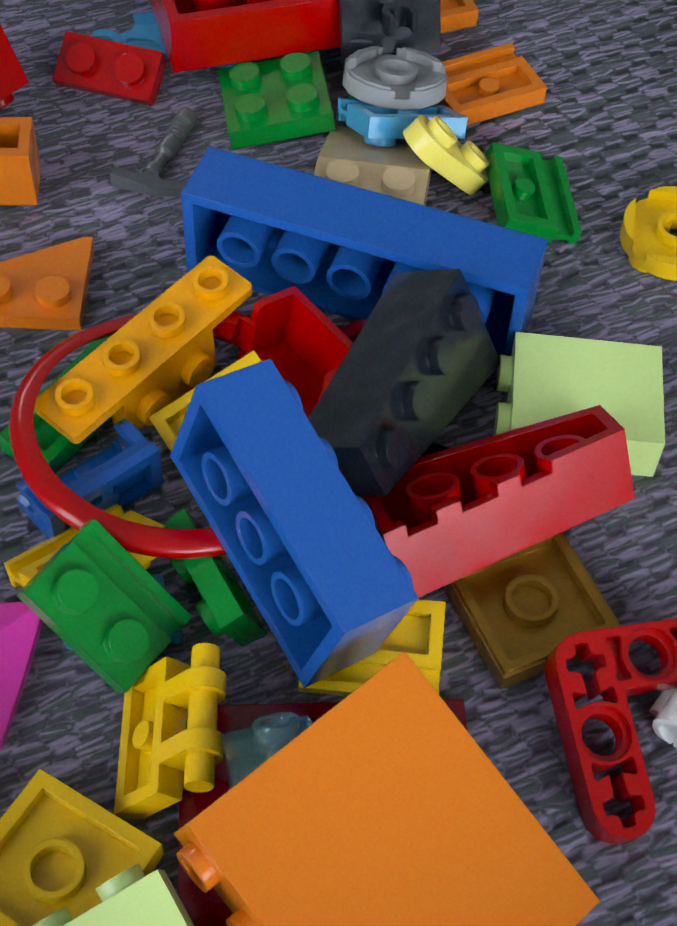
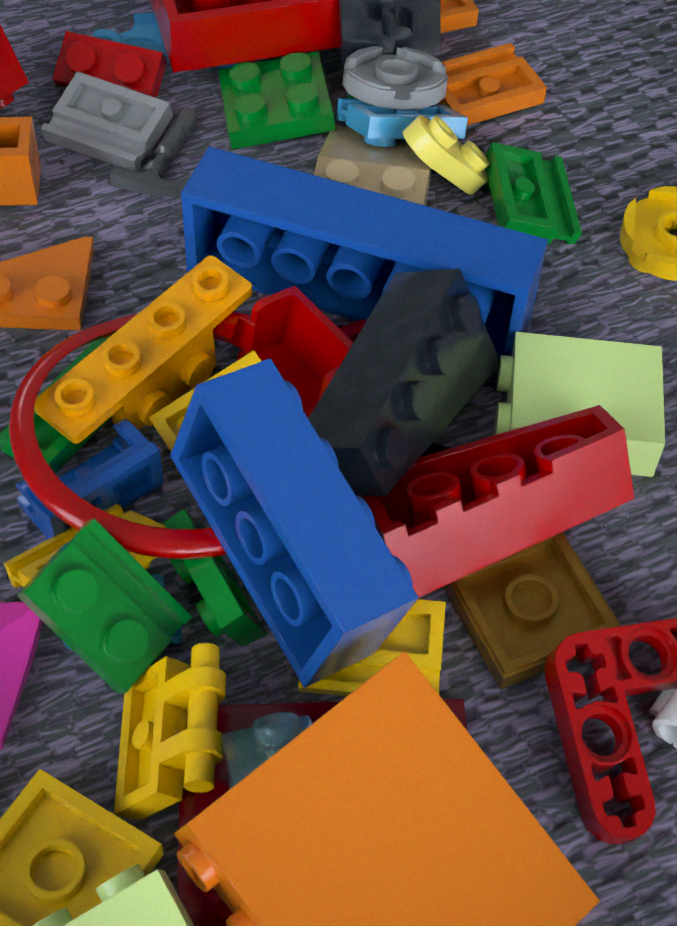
none -> light grey plate [41,71,173,172]

